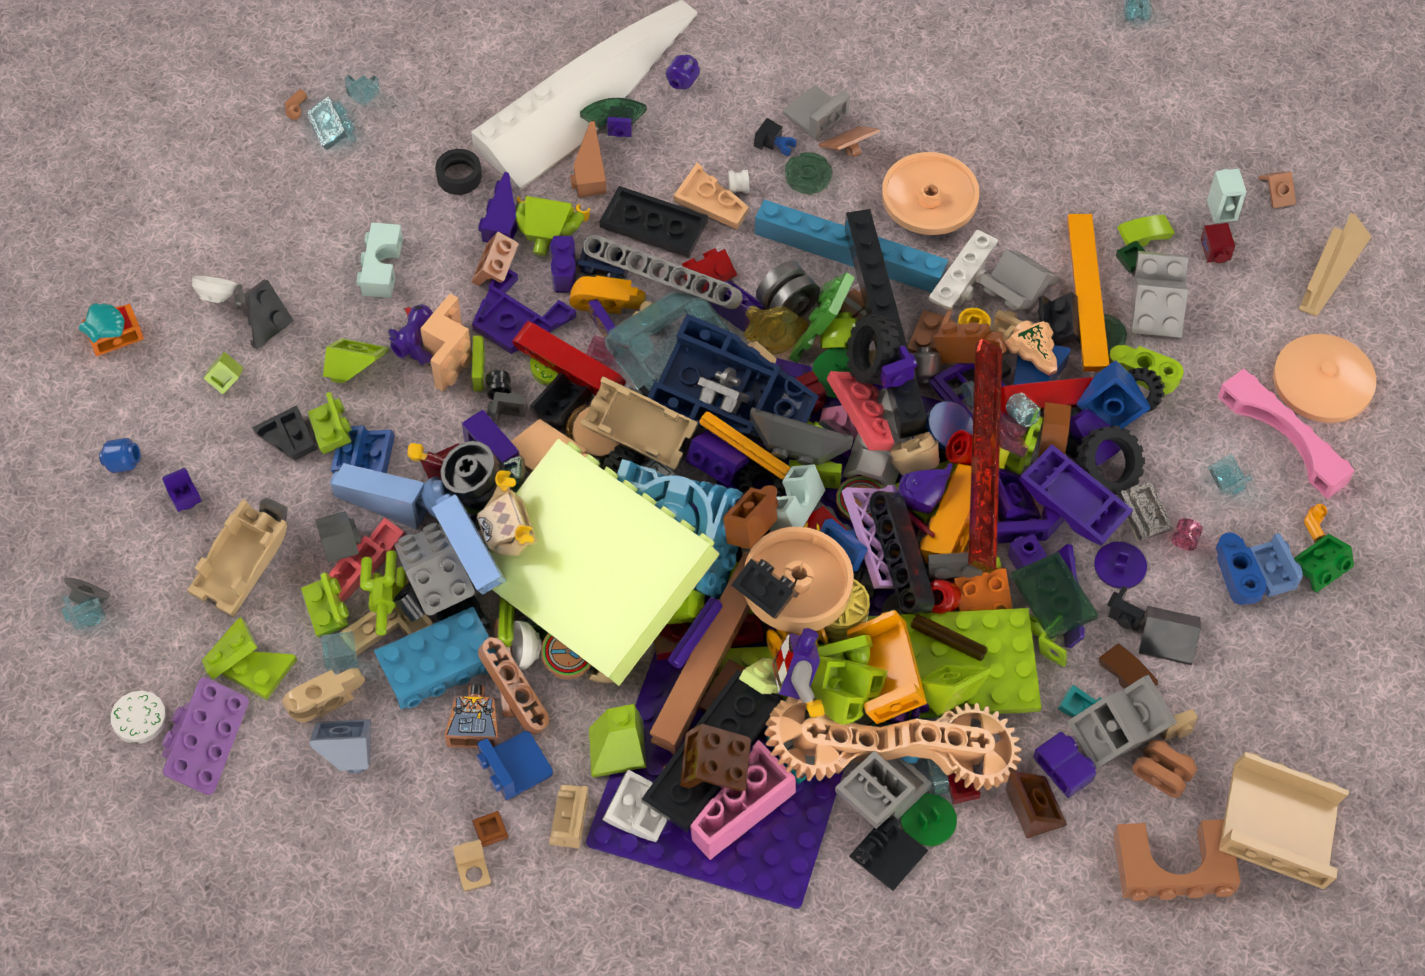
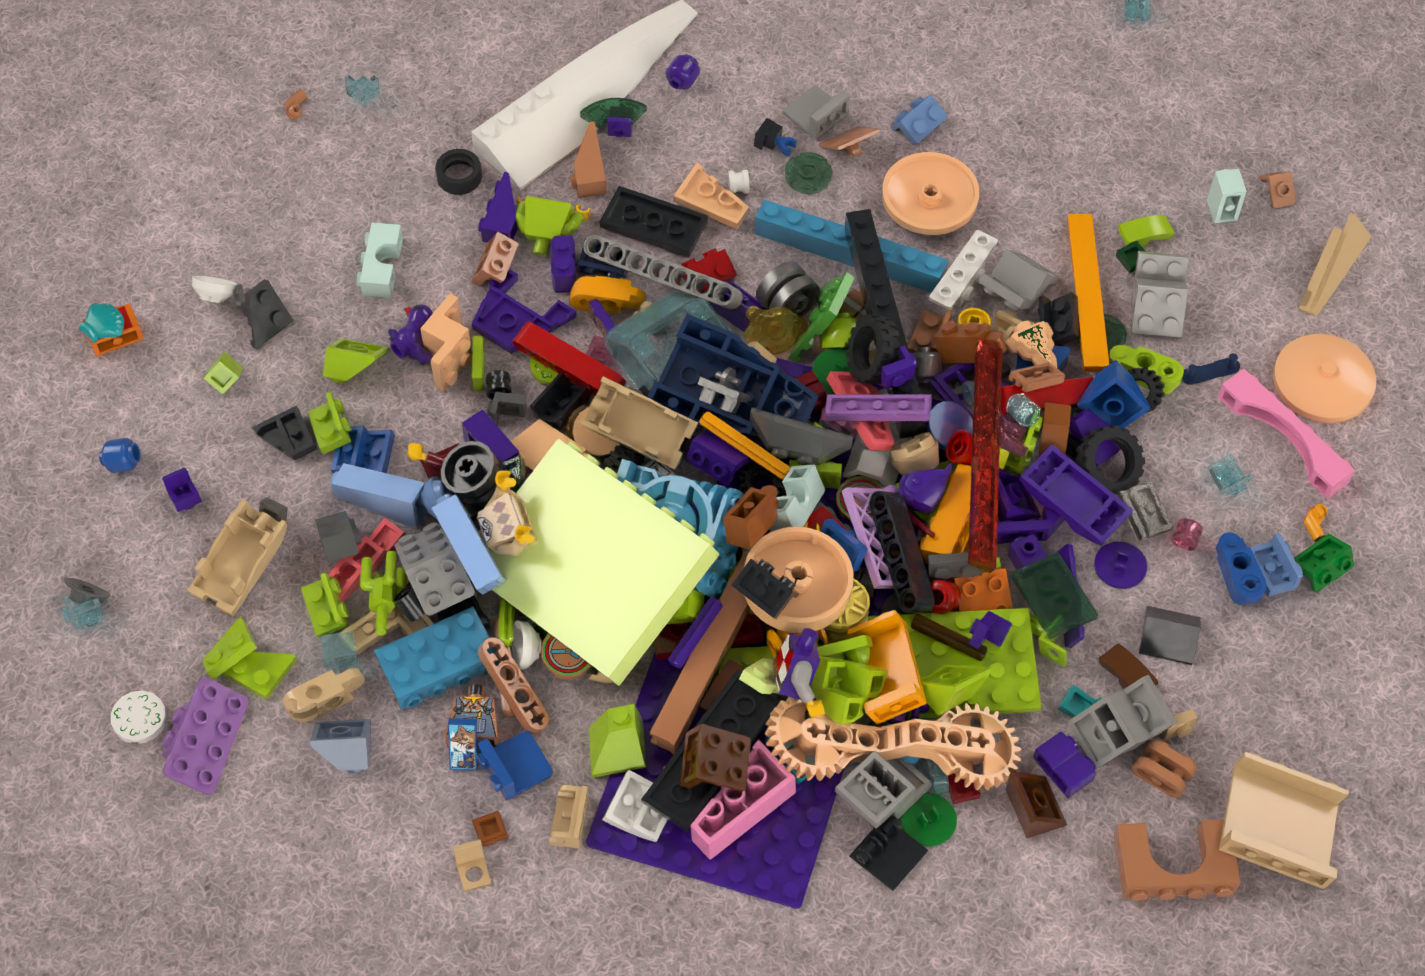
clear light blue bracket [306,96,357,150] -> none
black bracket [1107,586,1145,631] -> none
dark red brick [1200,223,1235,263] -> none
none -> tile [448,718,478,770]
none -> medium lavender tile [824,395,932,421]
none -> medium blue bracket [891,95,948,146]
none -> dark purple bracket [969,611,1012,649]
none -> nougat tile [1009,362,1065,392]
none -> dark blue piece [1182,353,1240,385]

